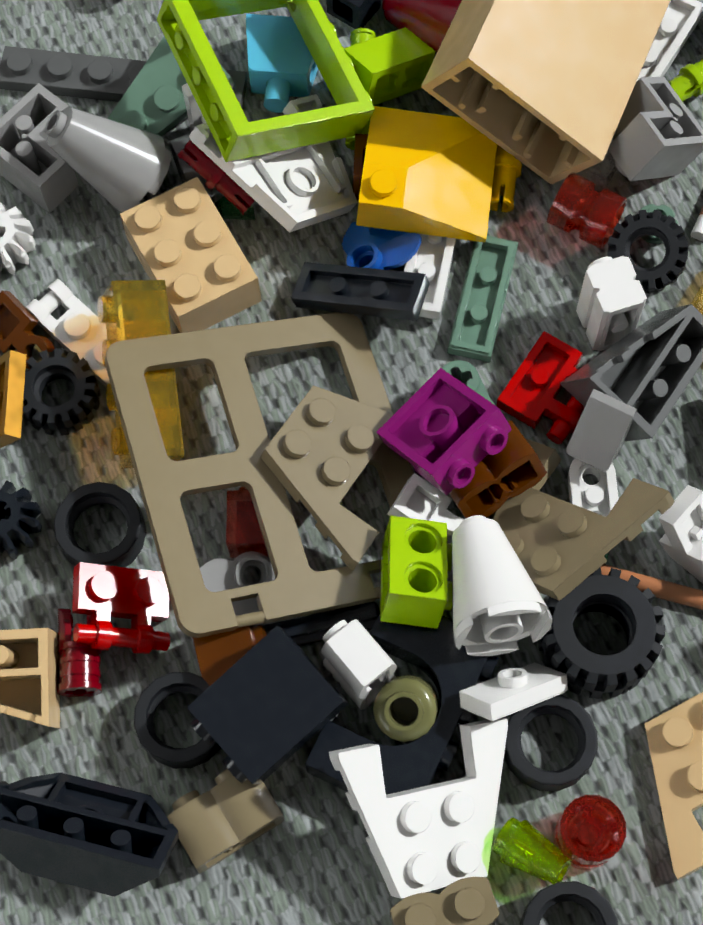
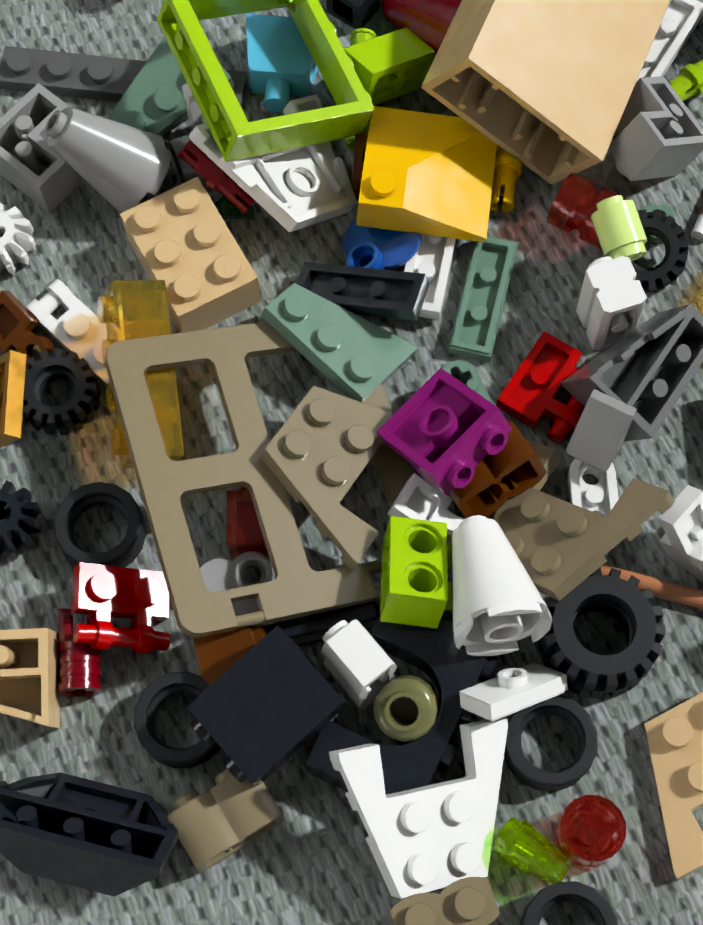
none -> sand green wing [261,283,419,403]
none -> yellowish green brick [591,195,648,262]

